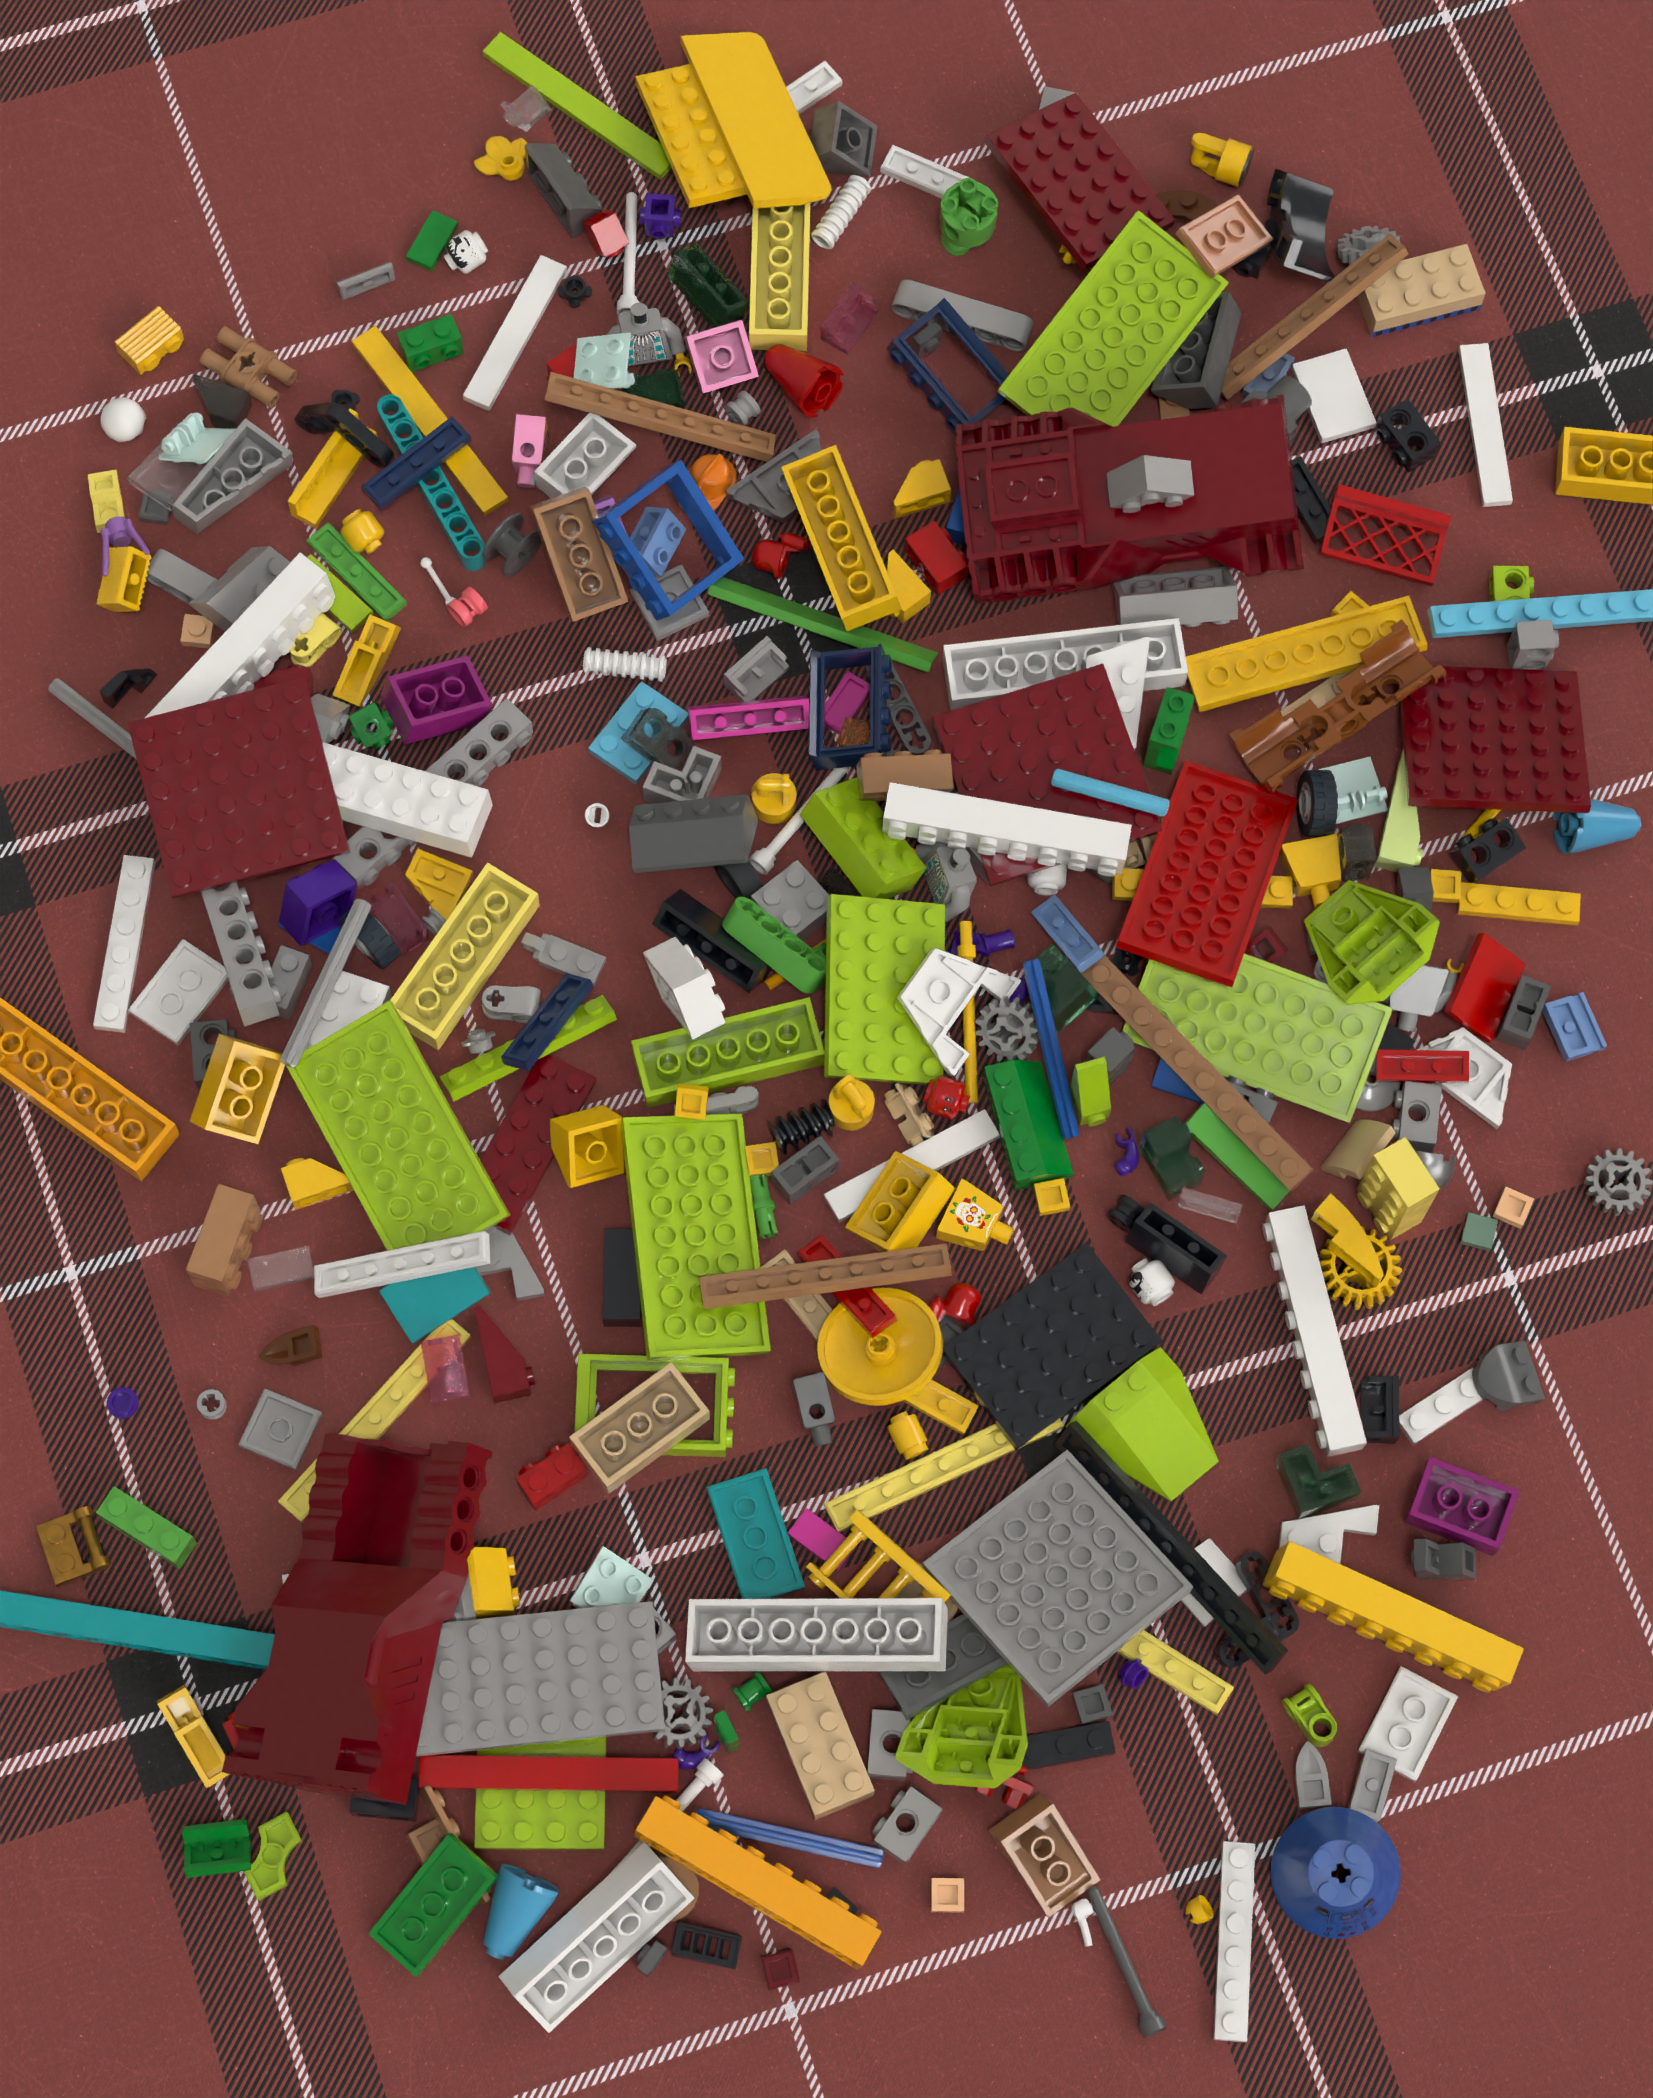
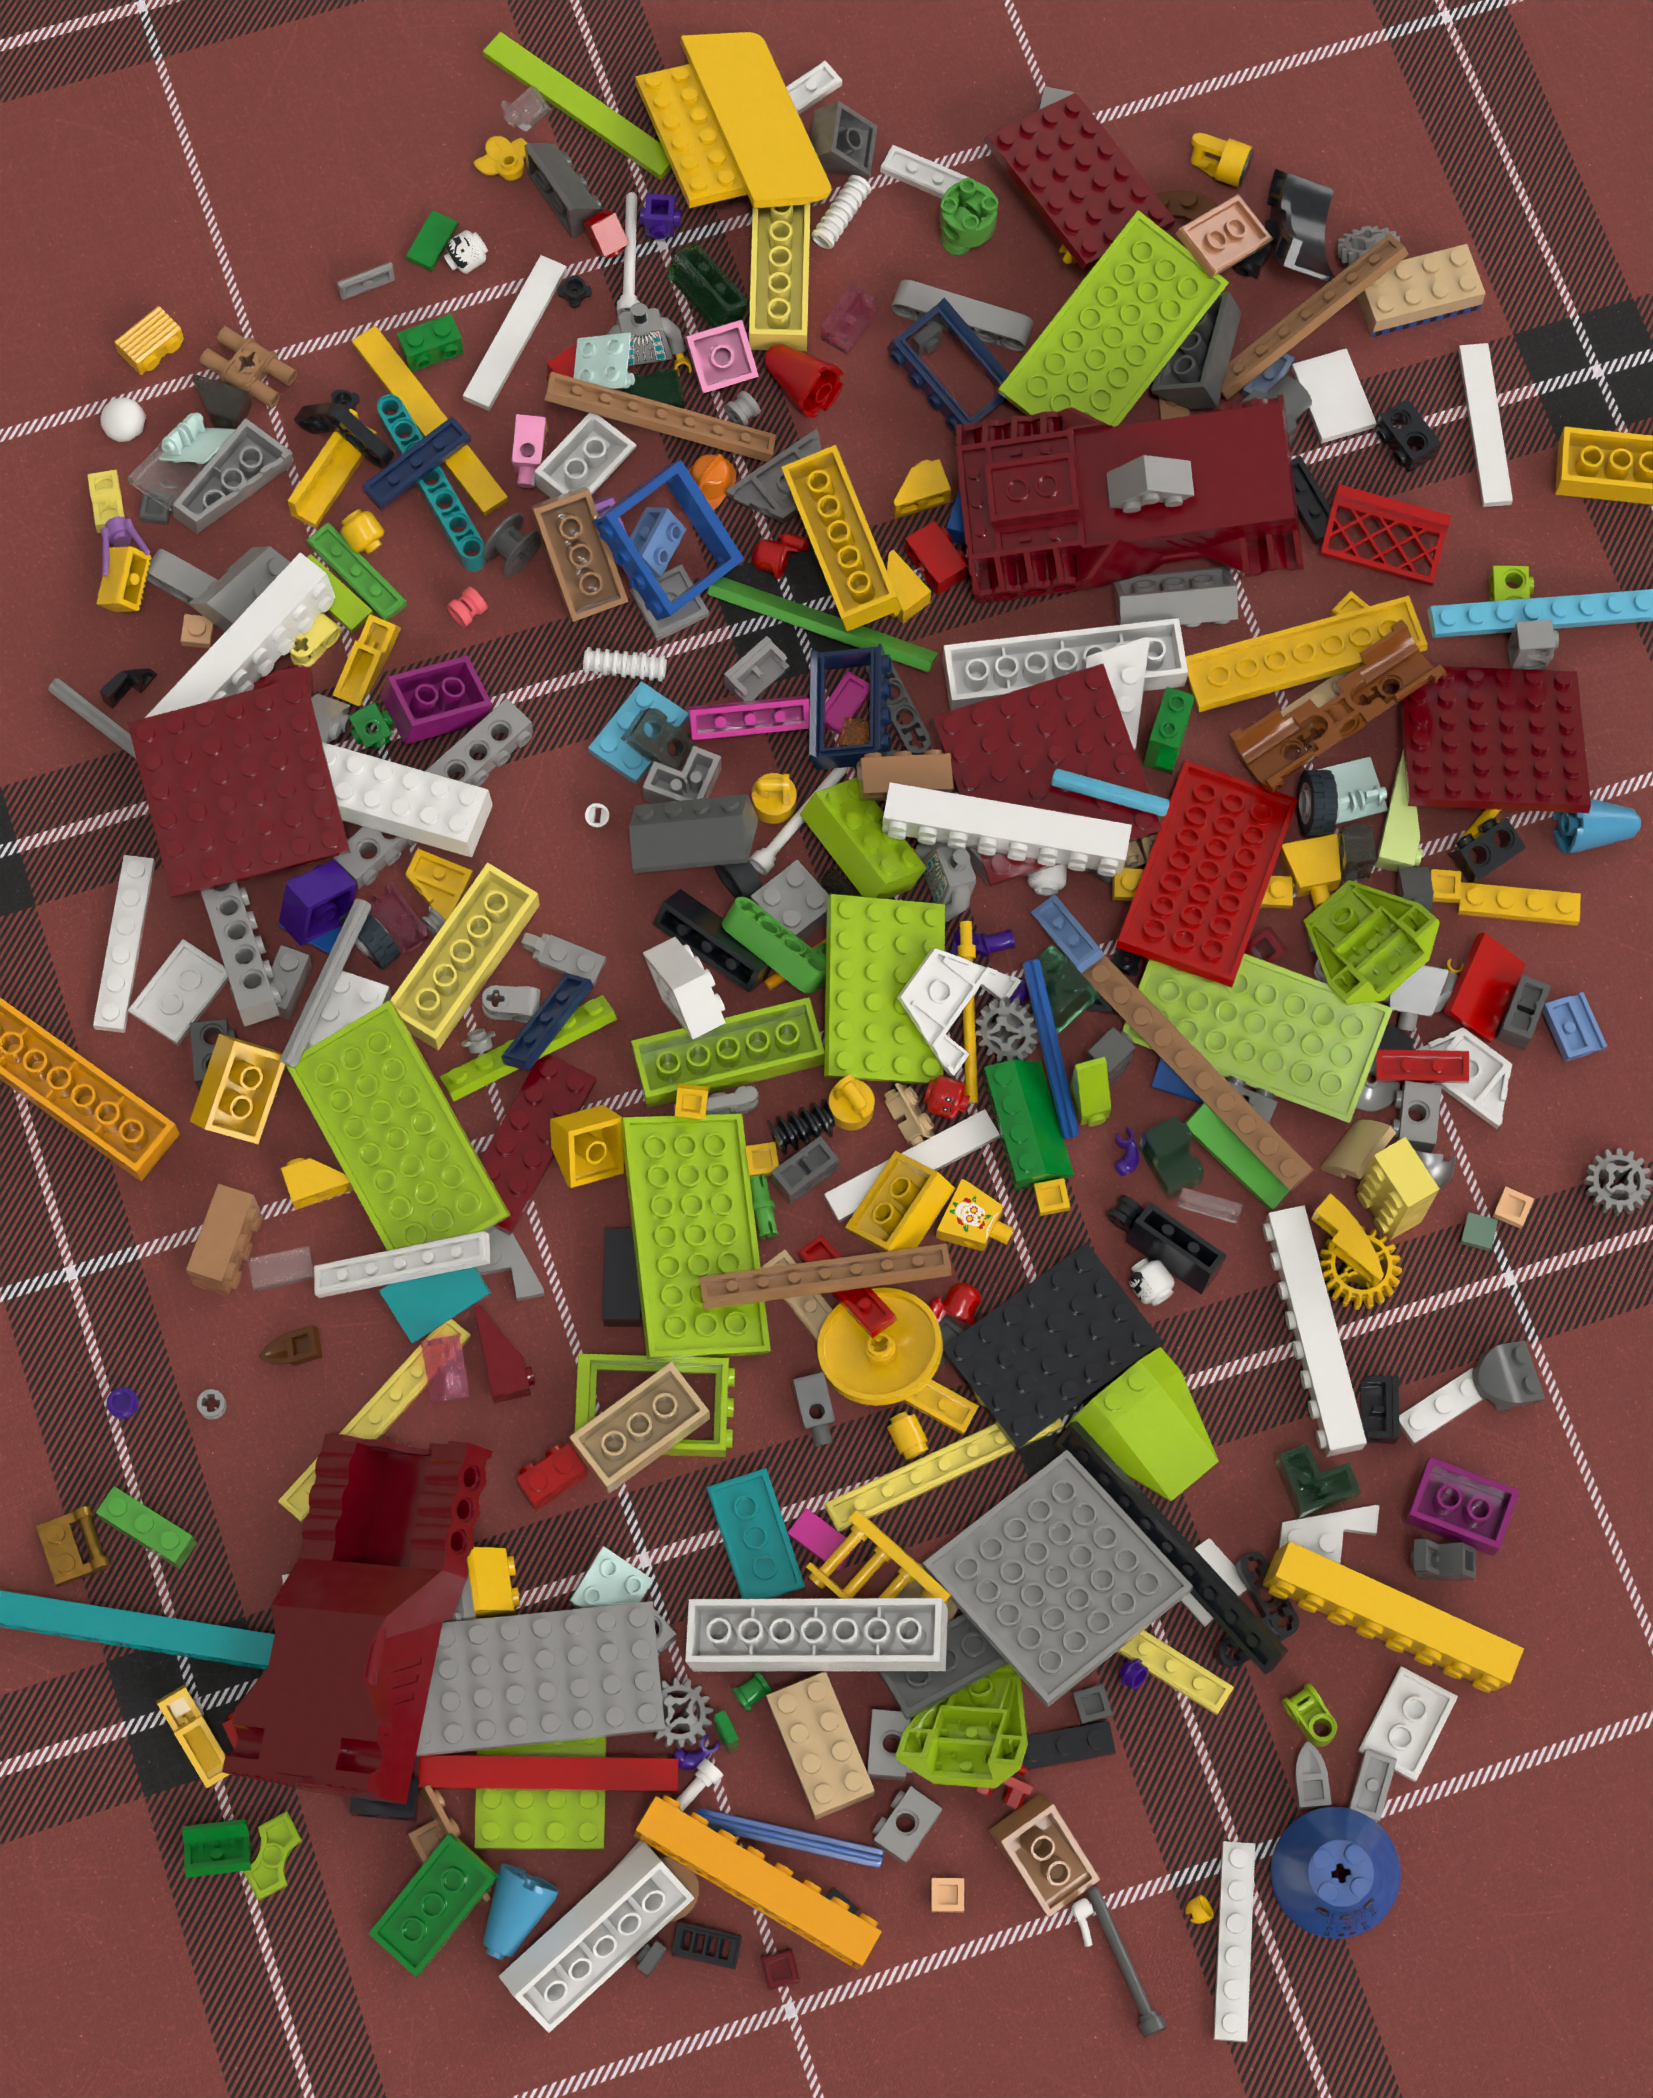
light grey tile [238,1389,323,1471] -> none
white hinge [420,557,455,608] -> none

